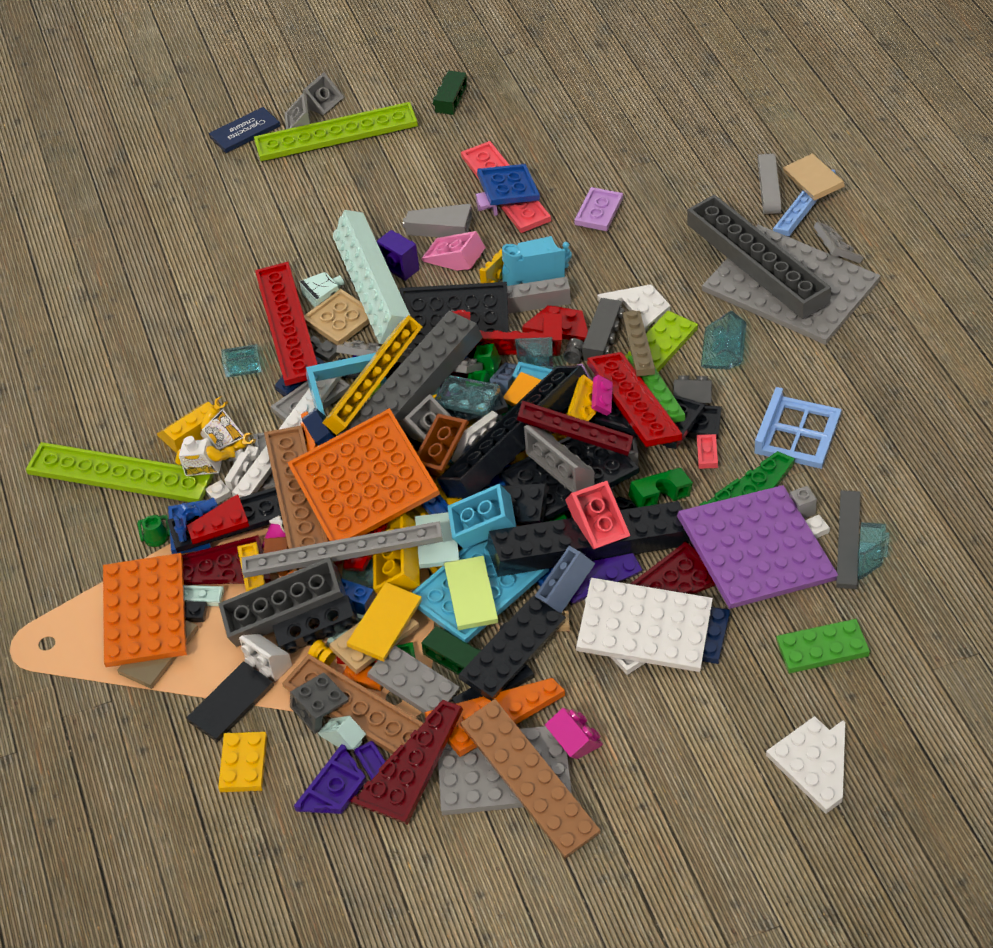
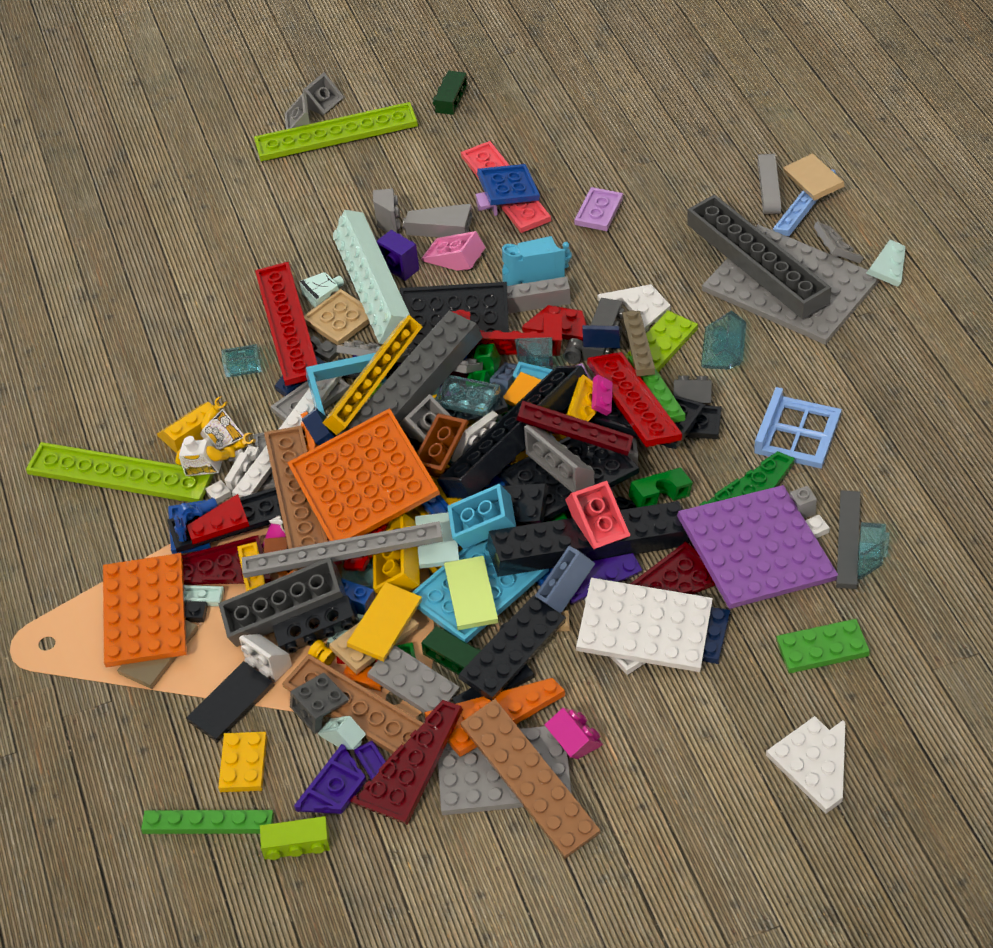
green piece [137,515,170,547] -> none
dark blue tile [209,107,280,153] -> none
yellow wing [479,249,504,283] -> none
coral plate [697,434,718,469] -> none
none -> bright green plate [141,810,274,834]
none -> lime brick [260,816,330,860]
none -> light grey slope [373,188,401,233]
none -> dark blue slope [582,325,622,348]
none -> light aqua wing [866,240,906,287]

